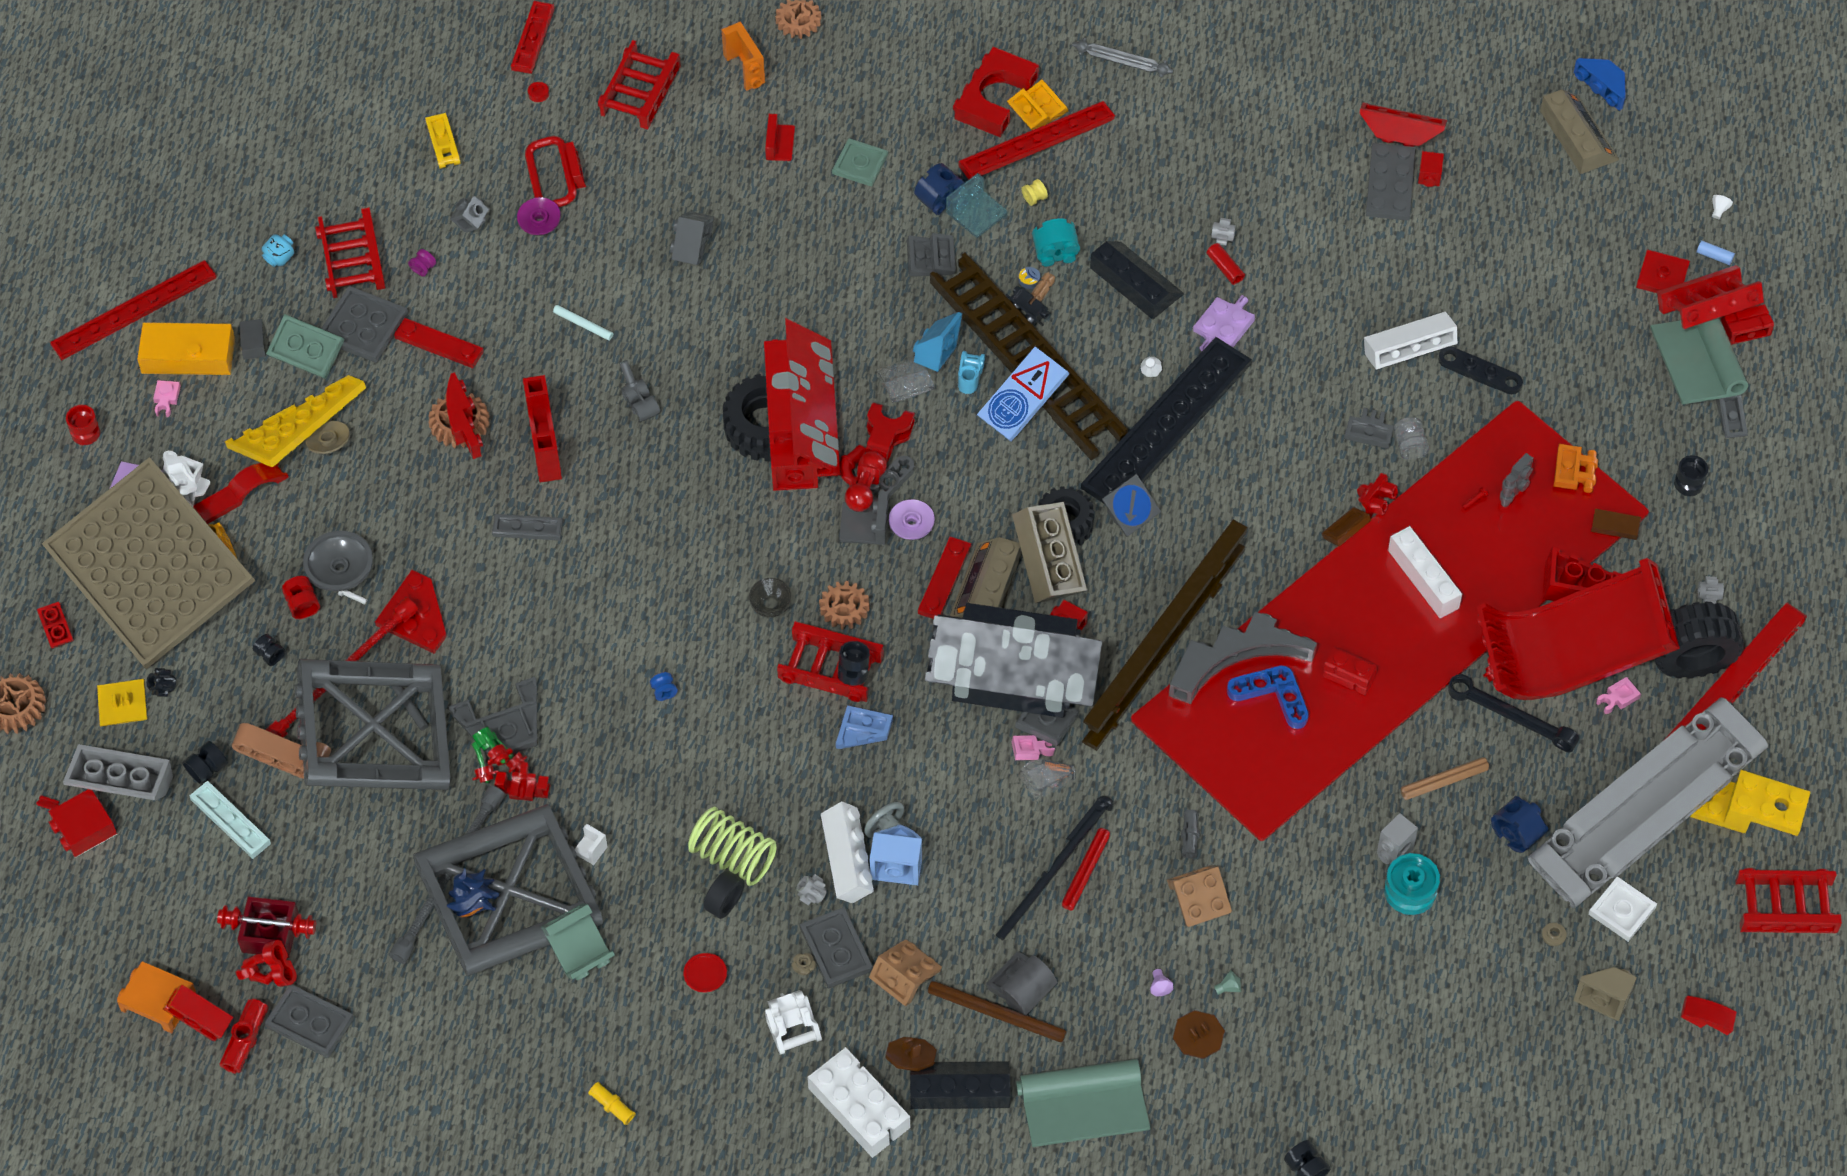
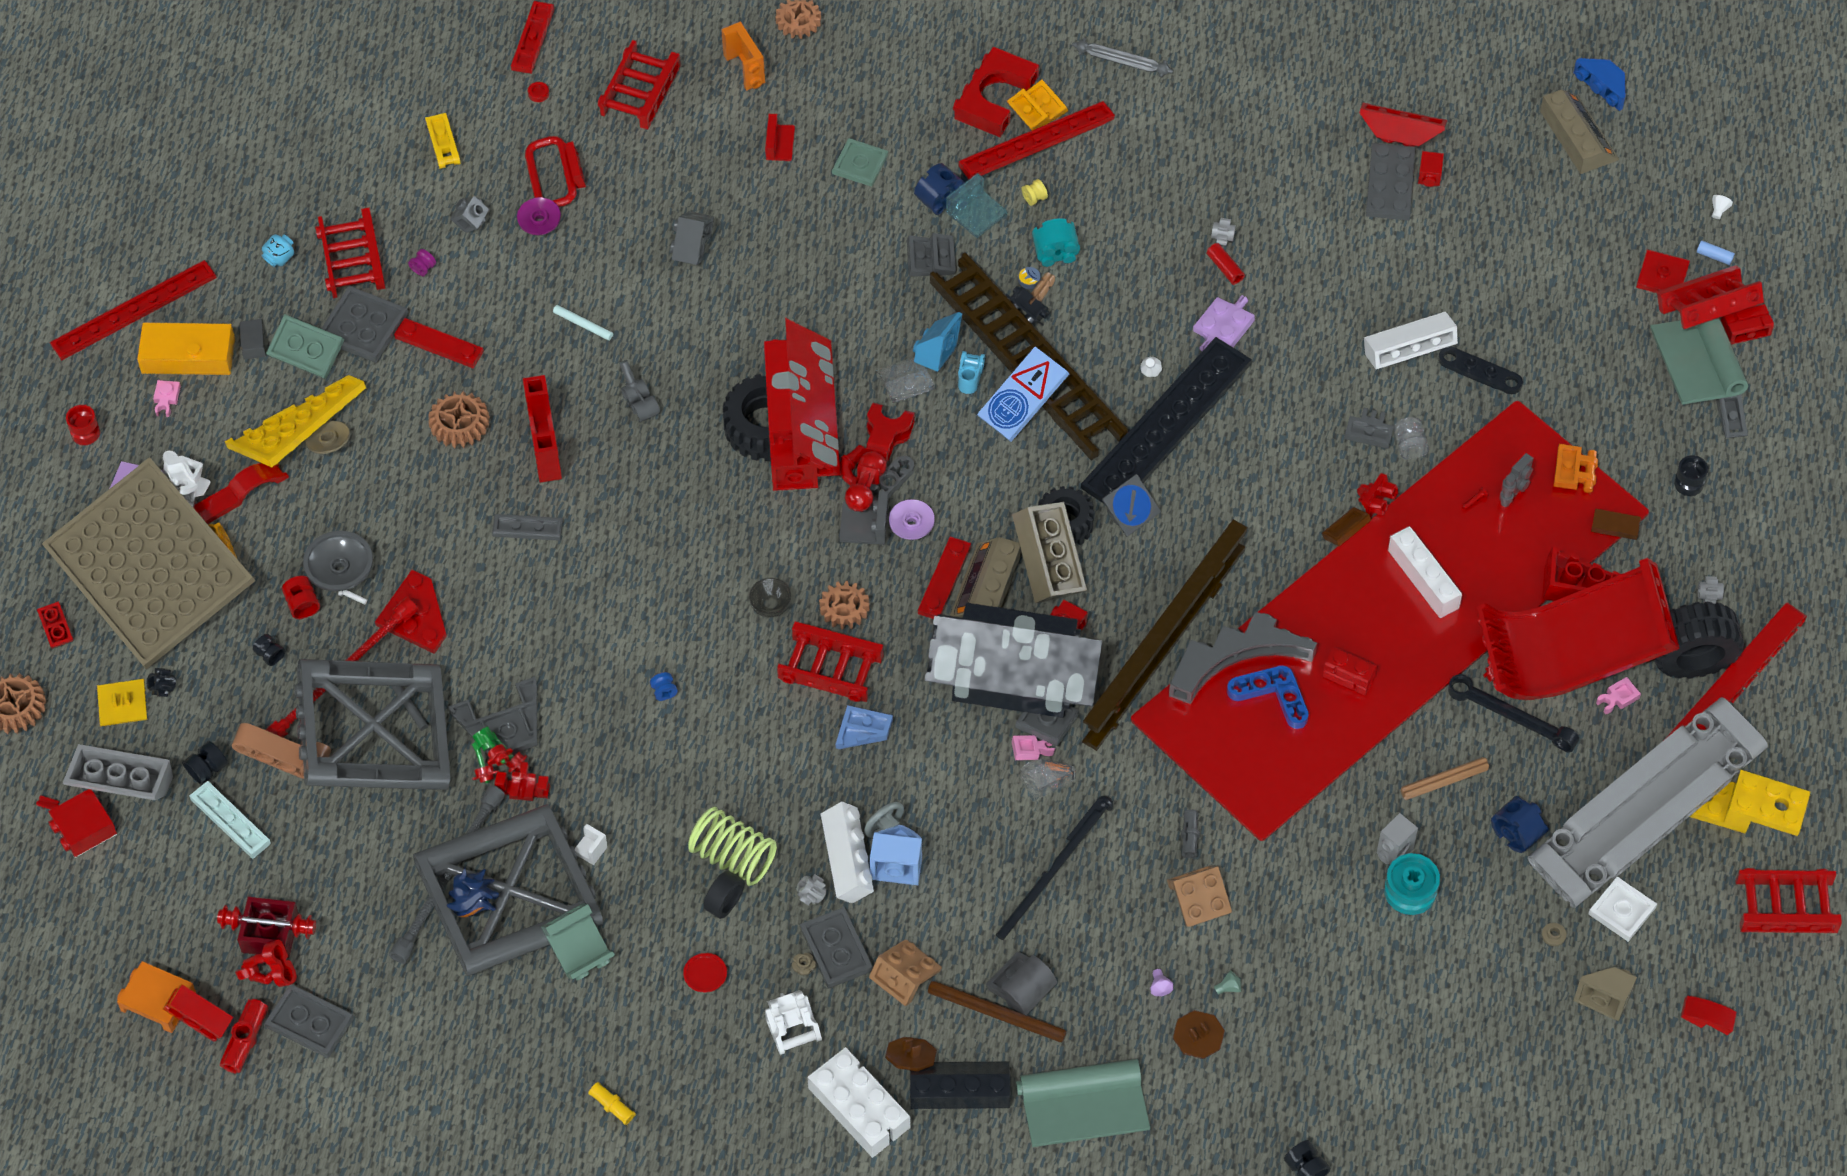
red slope [446,372,483,459] -> none
black wheel [838,641,870,686] -> none
red axle [1062,828,1110,911] -> none
black slope [1090,241,1184,320] -> none

